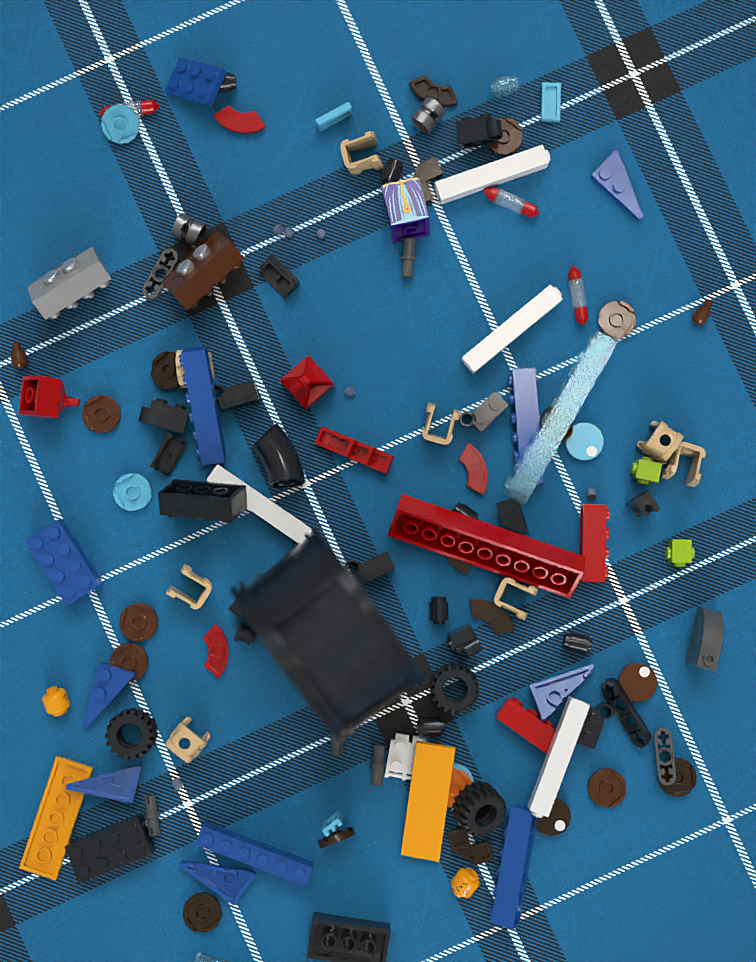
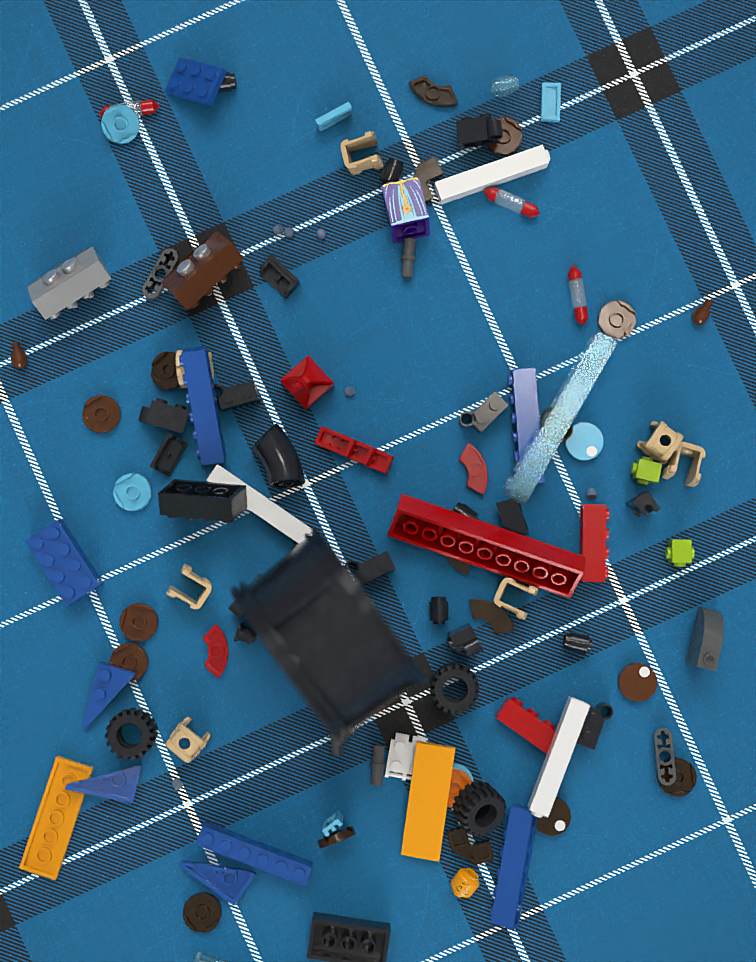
red piece [18,376,80,418] -> none
light orange head [42,686,71,716] -> none
black brick [64,812,156,884] -> none
dark grey pin [144,794,161,836] -> none
flat silver wheel [171,213,207,247] -> none
red tile [213,105,266,134] -> none
flat silver wheel [410,97,446,134] -> none
black brick [417,716,445,737] -> none
tan piece [422,402,461,445] -> none
white brick [461,285,562,374] -> none
wing [529,664,594,721] -> none
reddish brown tile [587,768,626,807] -> none
wing [590,149,643,221] -> none
black beam [601,678,651,748] -> none

